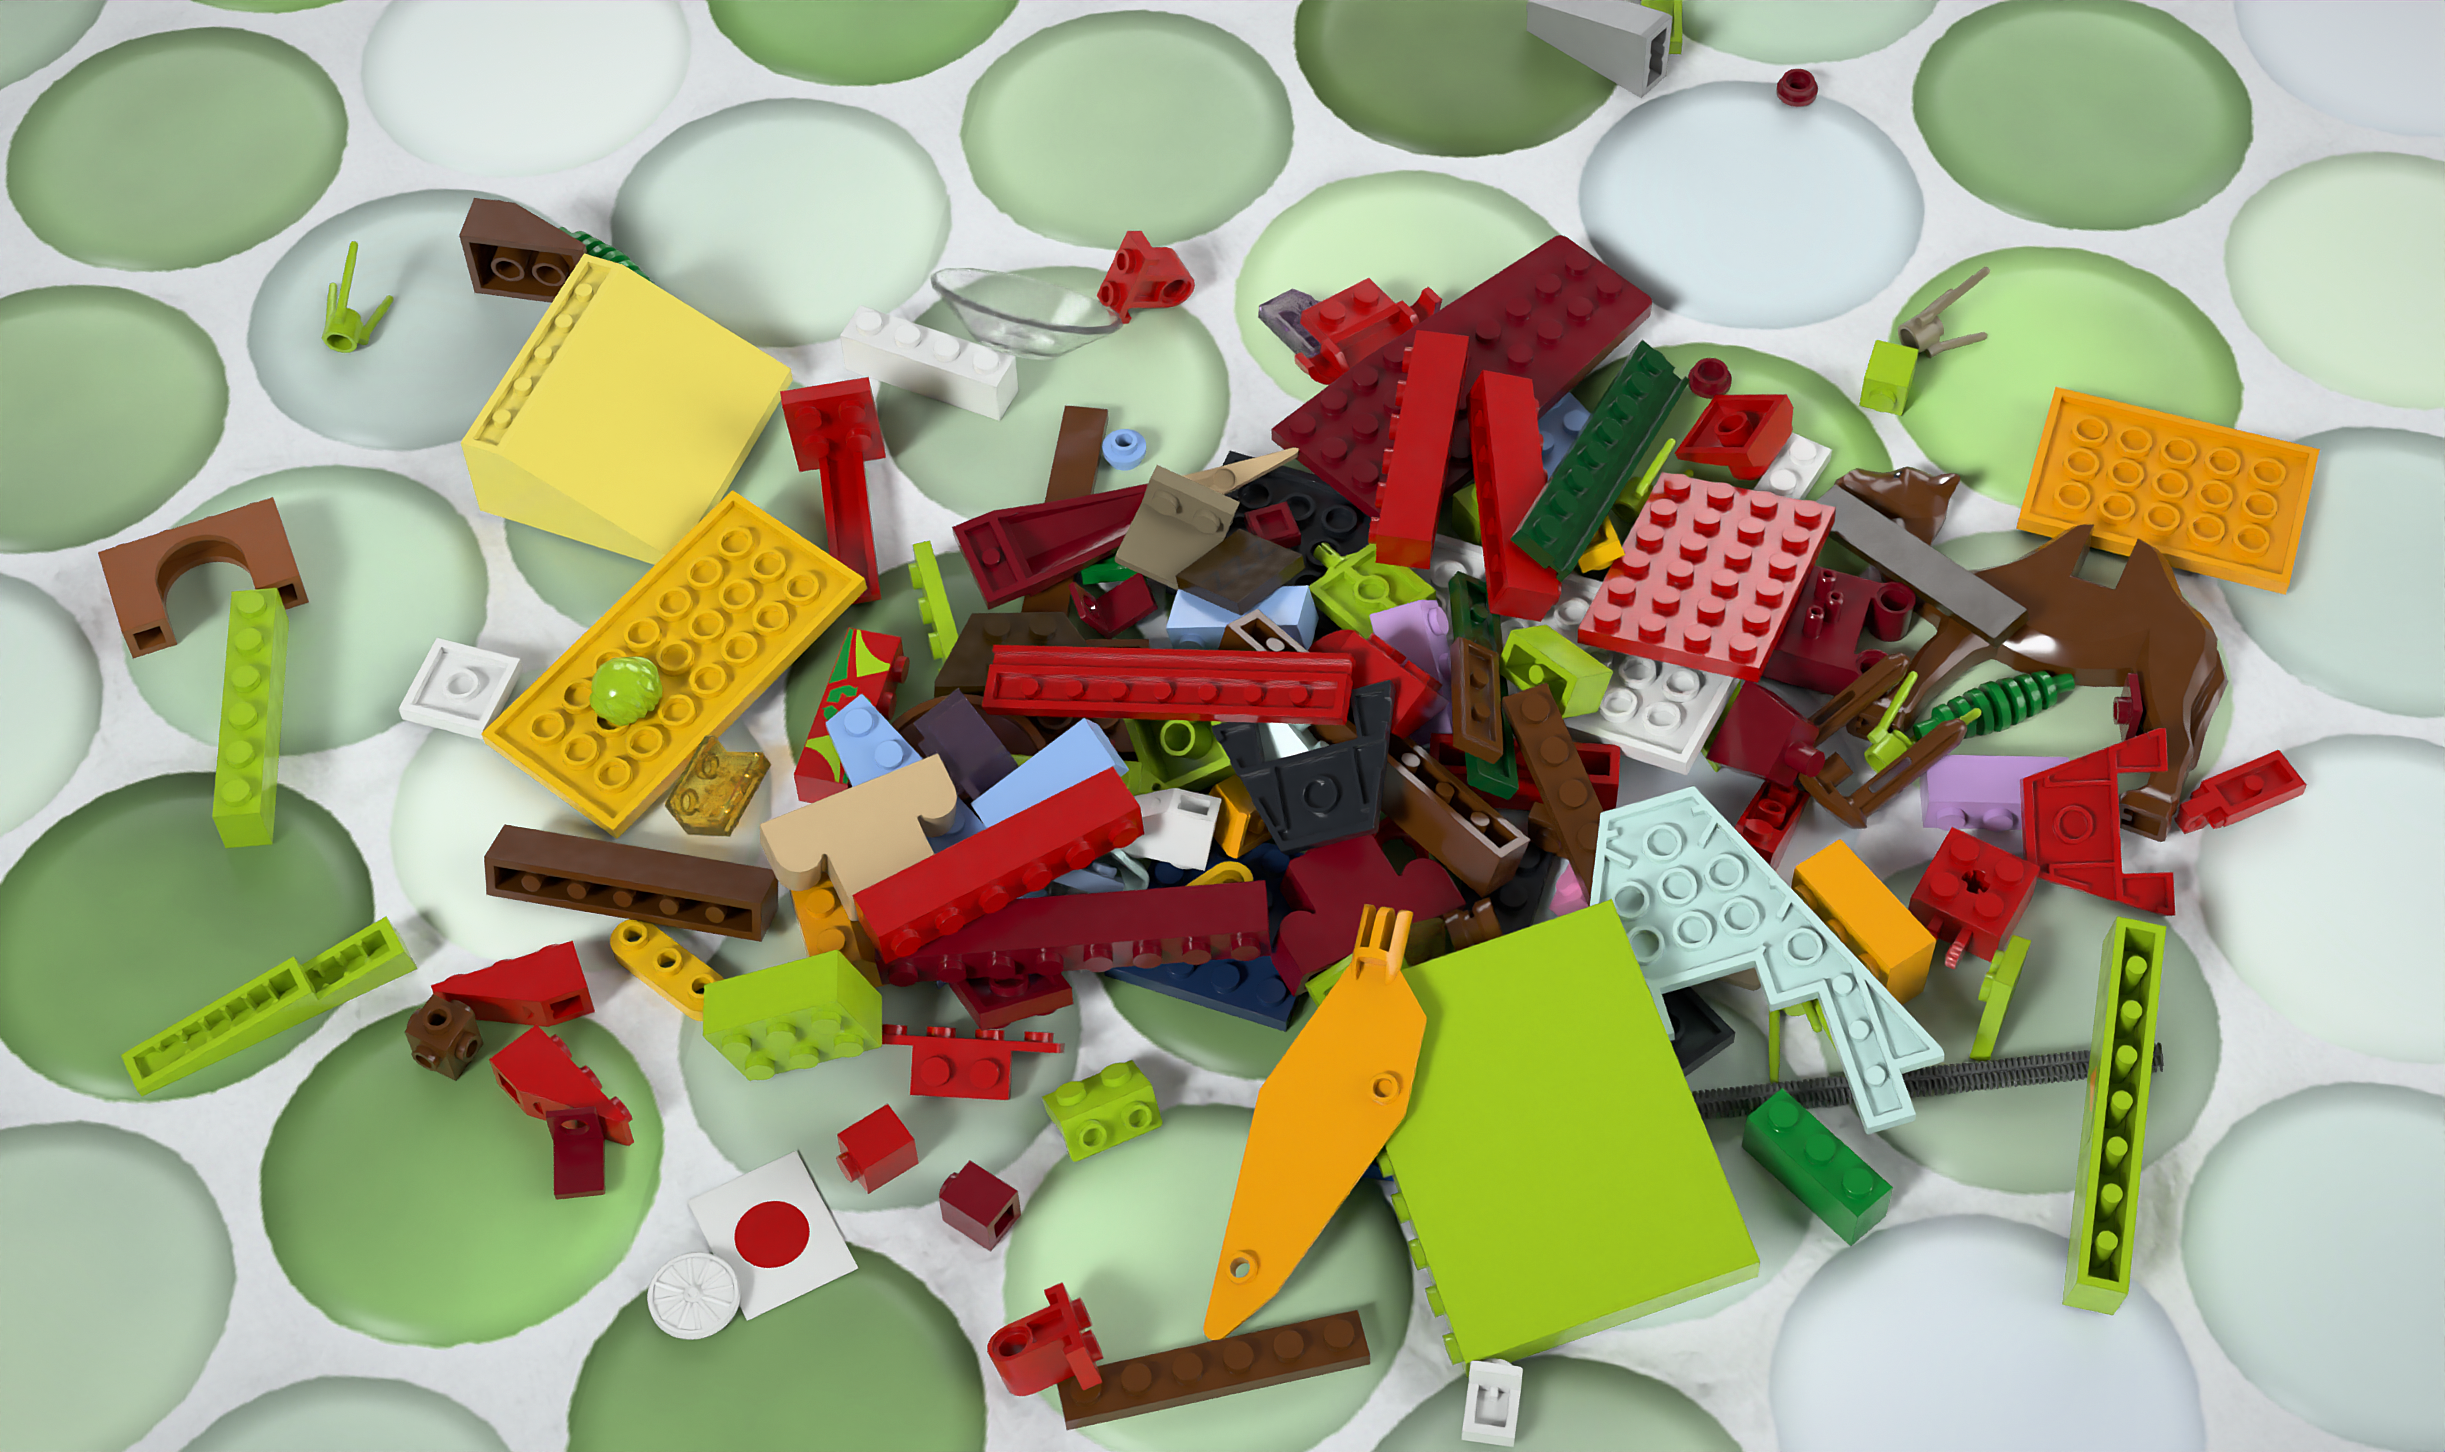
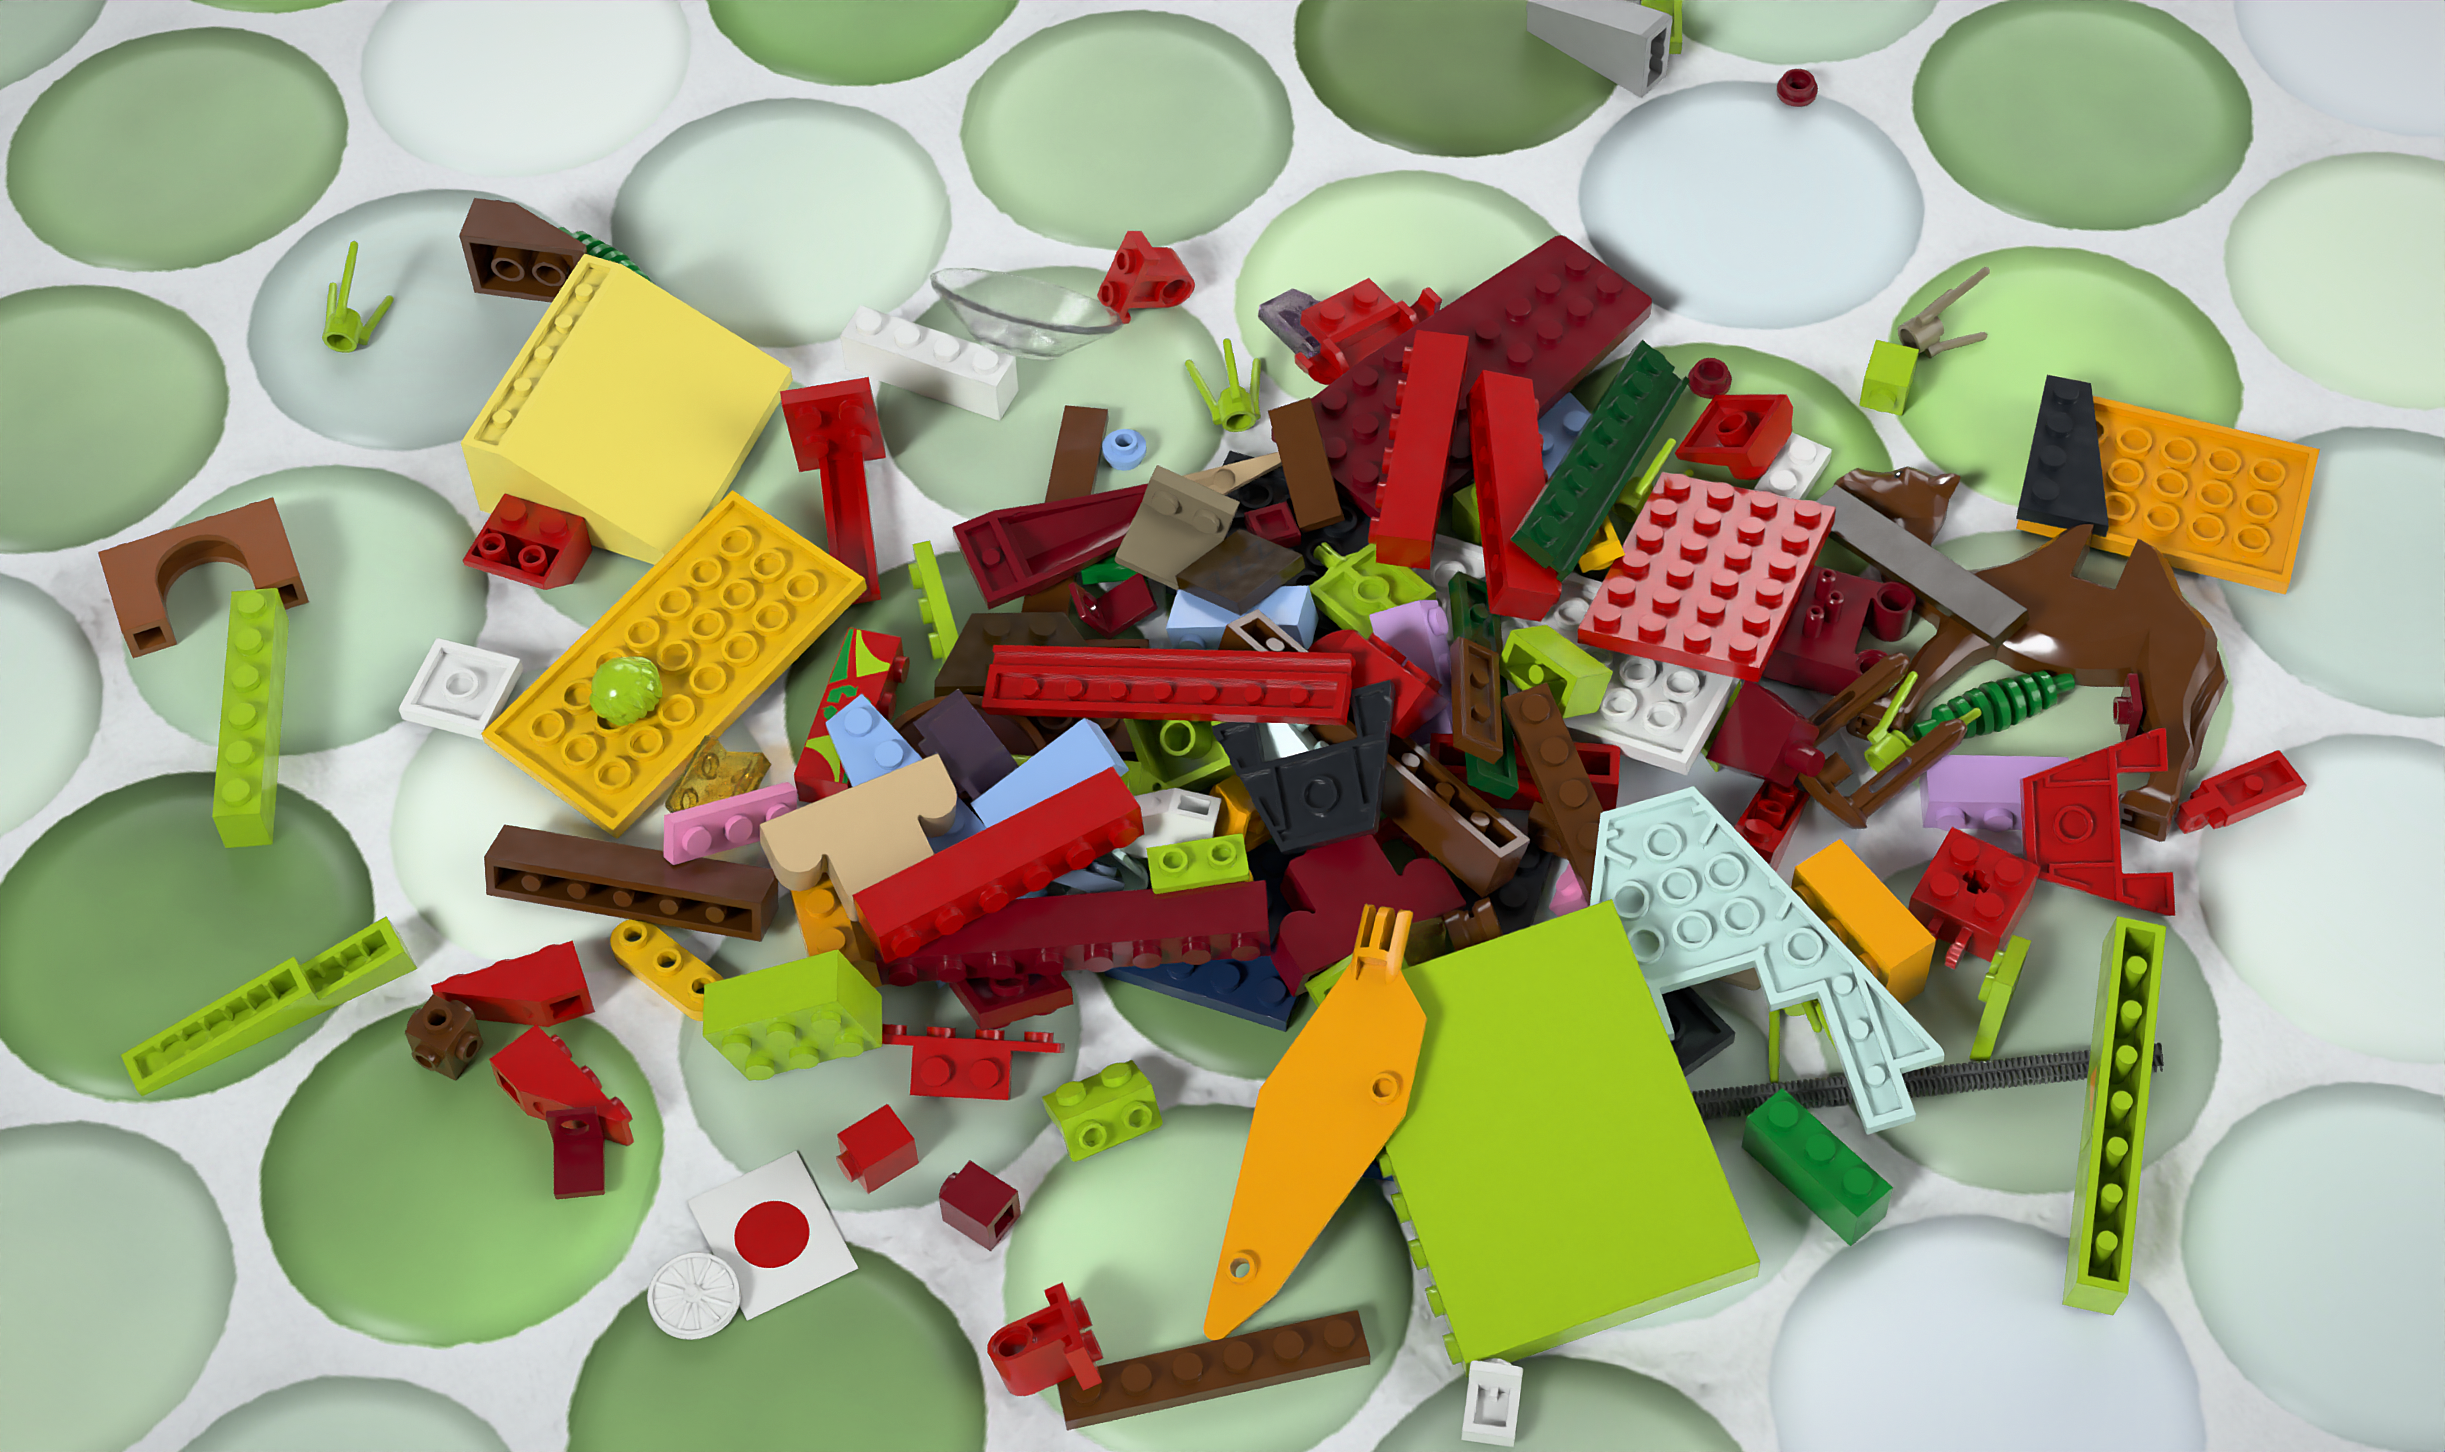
none -> red slope [463,493,593,590]
none -> bright pink plate [664,782,797,865]
none -> lime bracket [1146,833,1250,894]
none -> lime plant [1185,338,1261,432]
none -> reddish brown tile [1268,397,1345,534]
none -> black wing [2016,375,2109,537]

